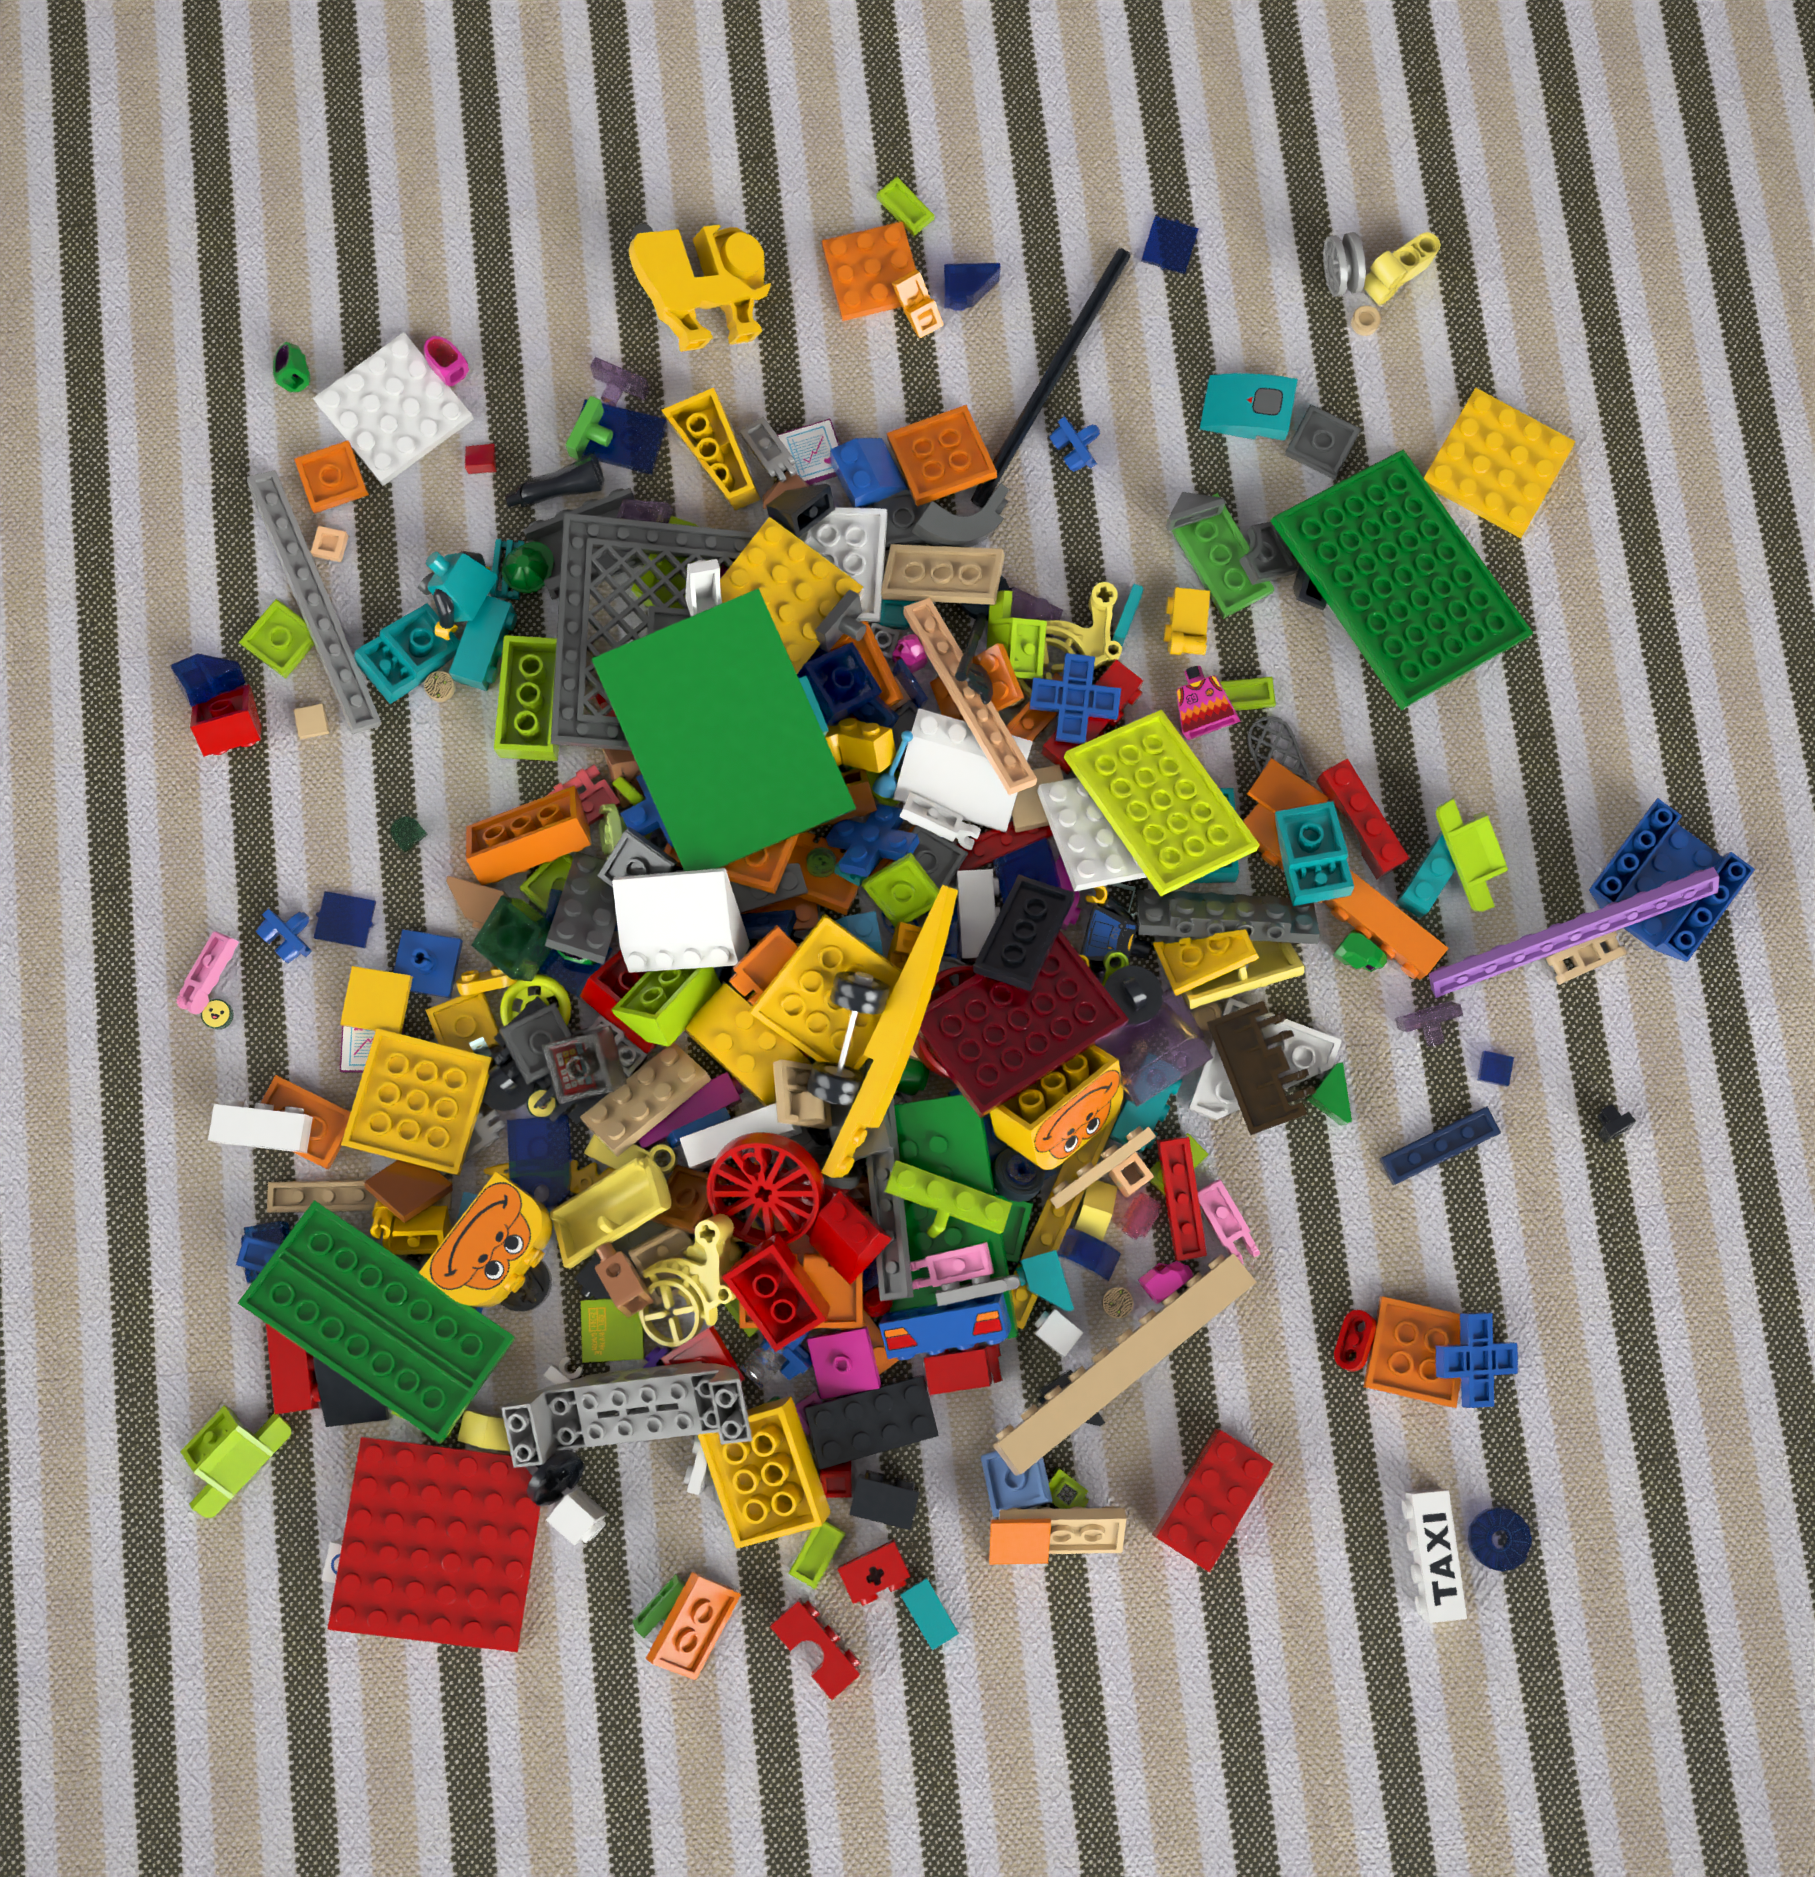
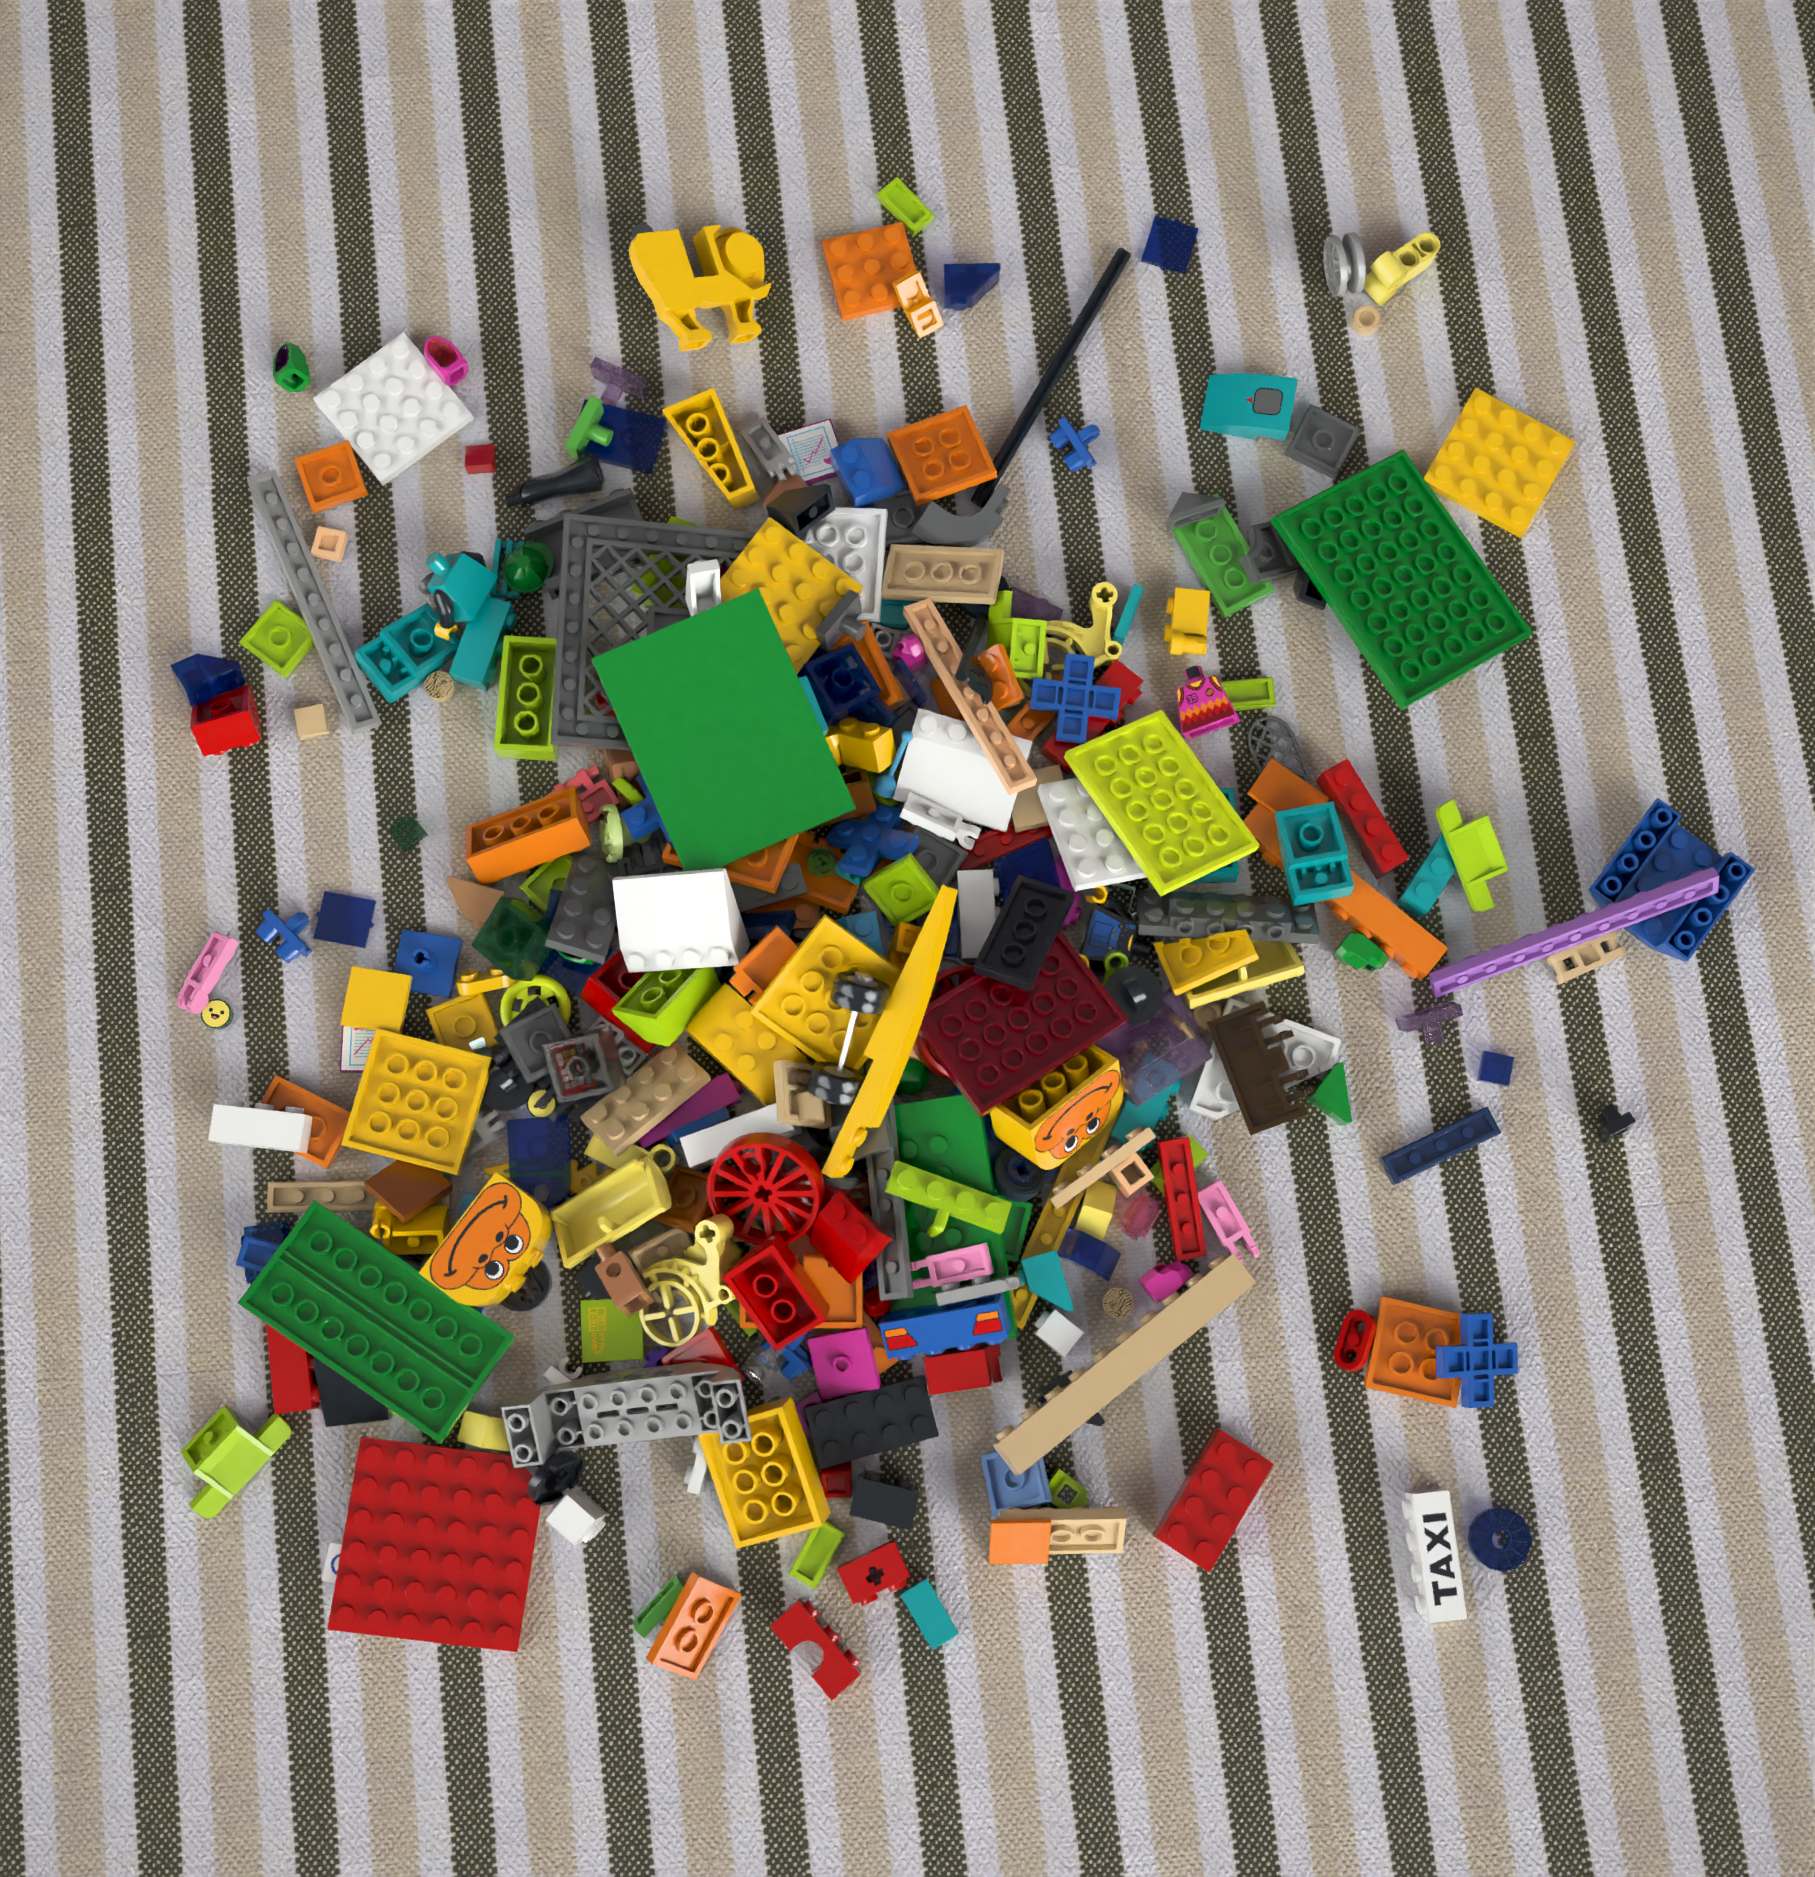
tile [598,827,678,887] -> none
clear purple tile [617,499,674,523] -> none

